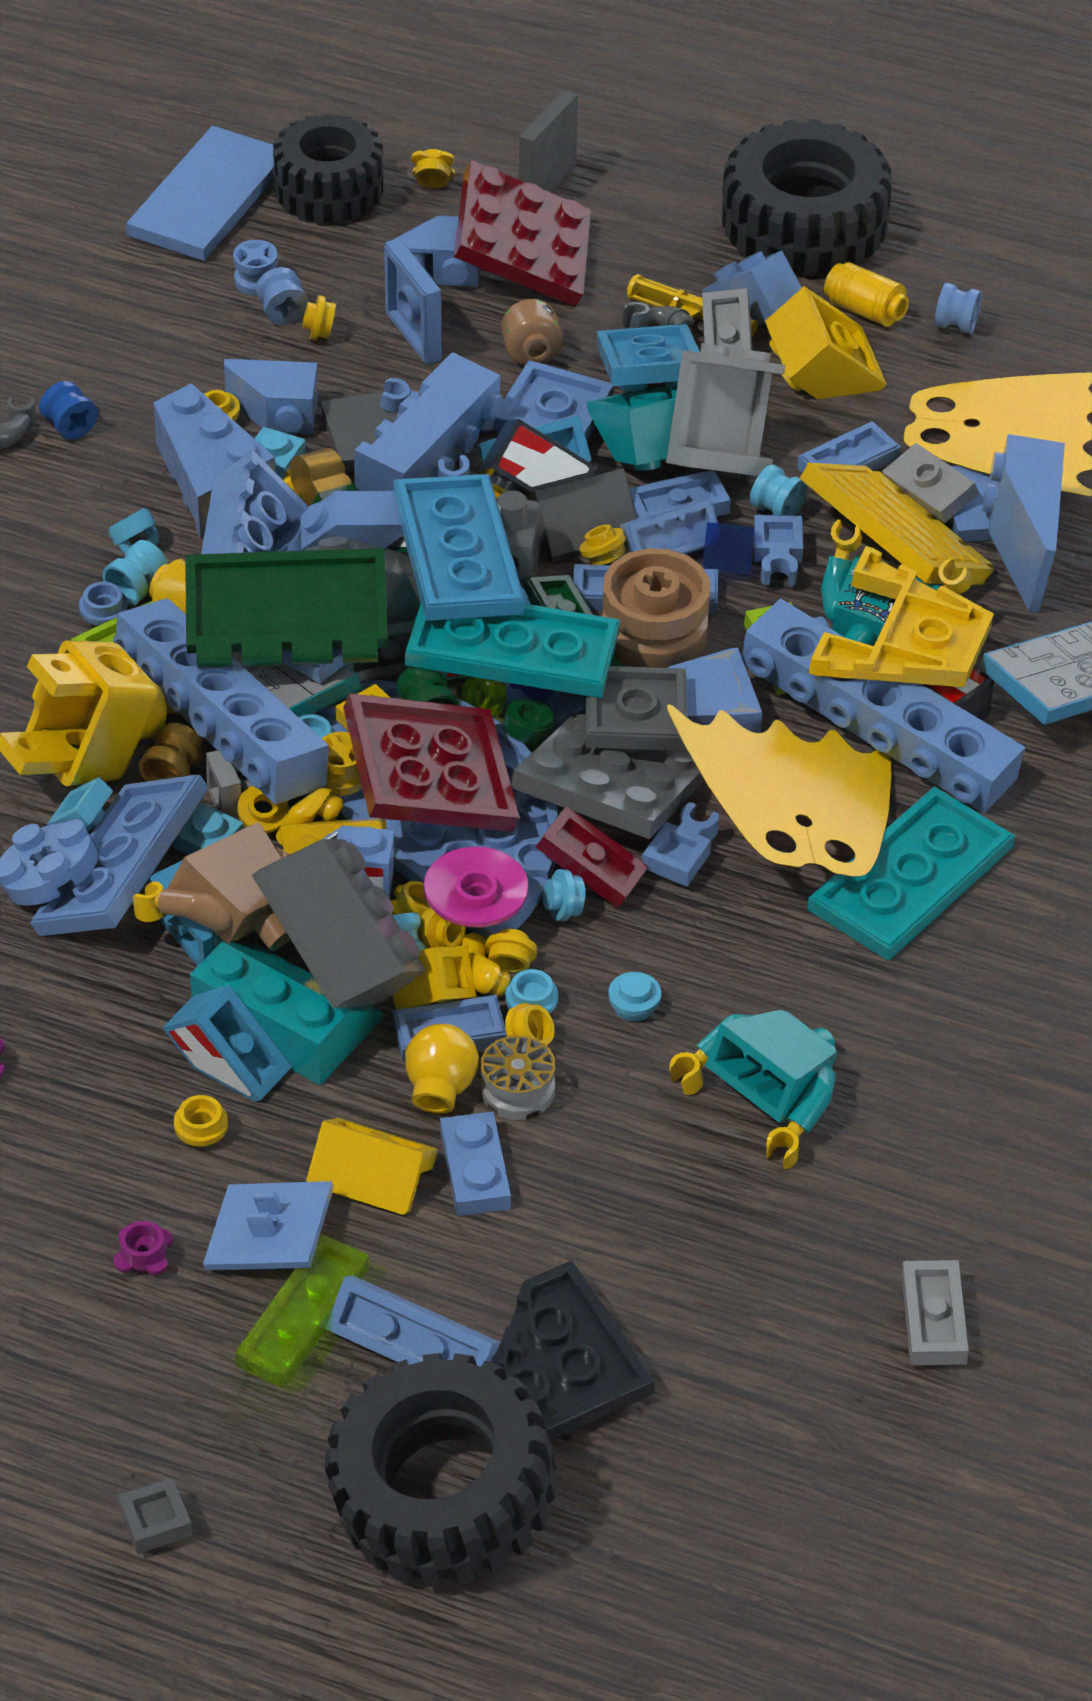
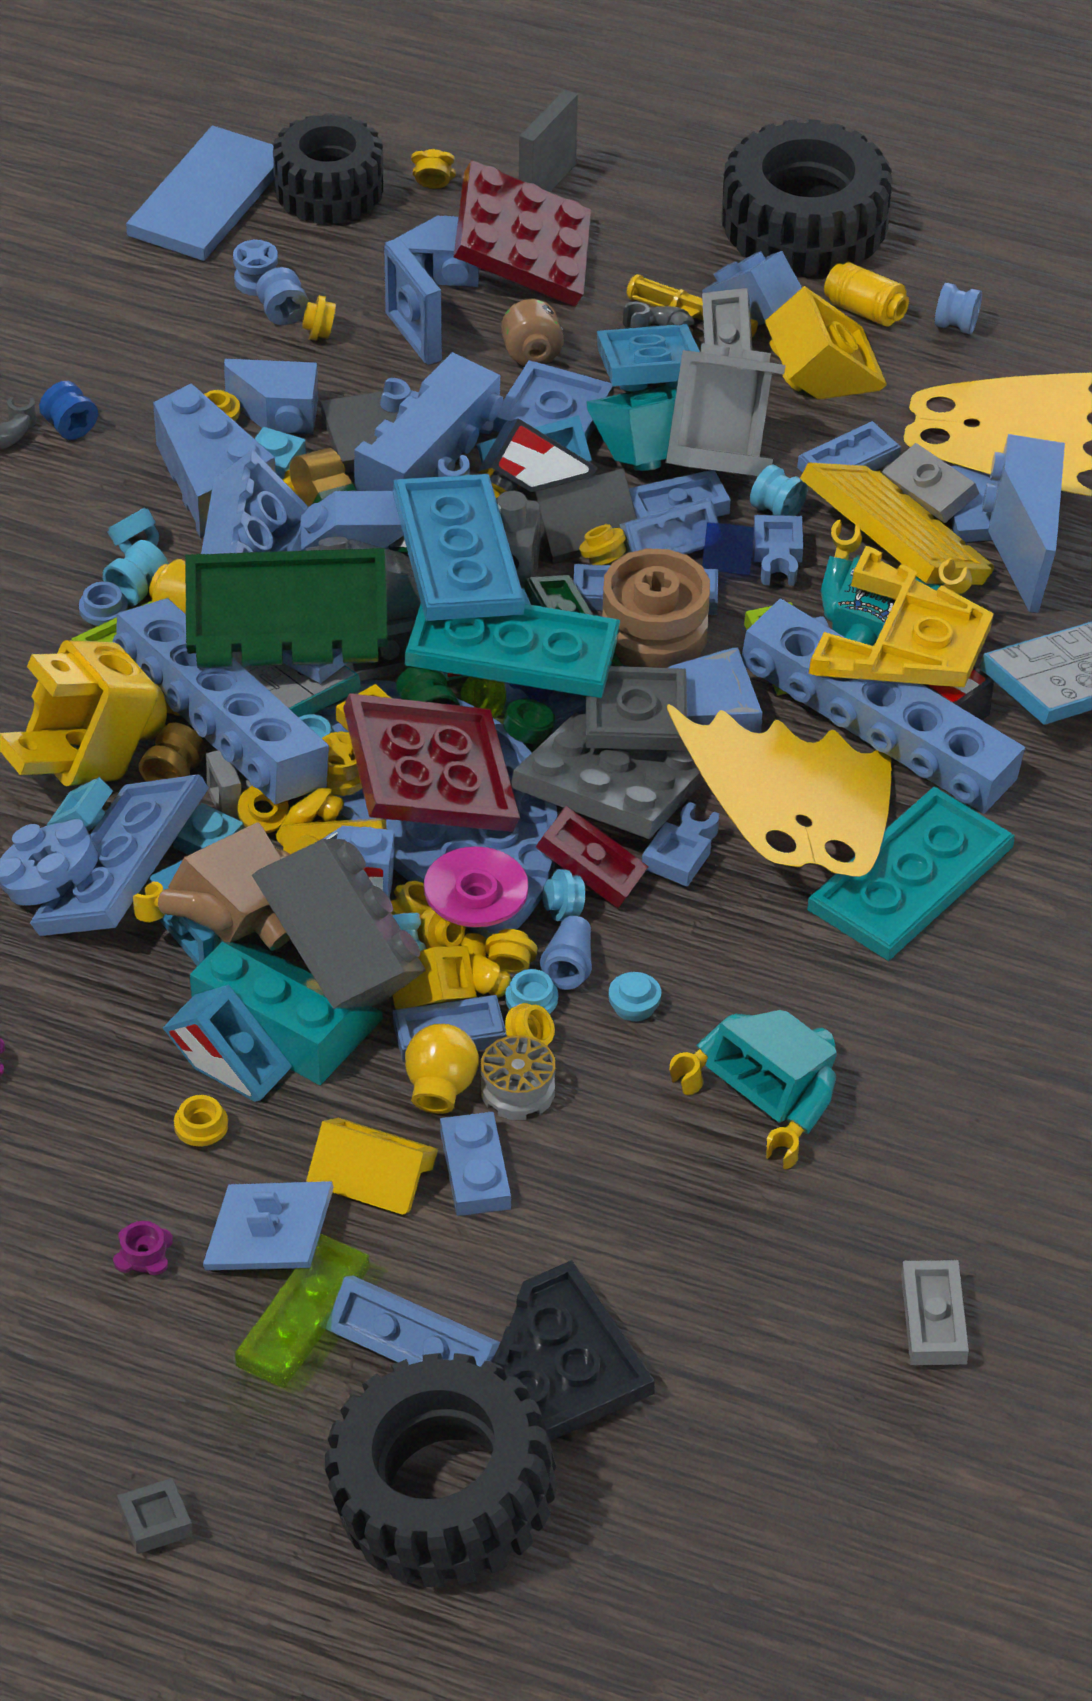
none -> medium blue cone [540,916,592,990]

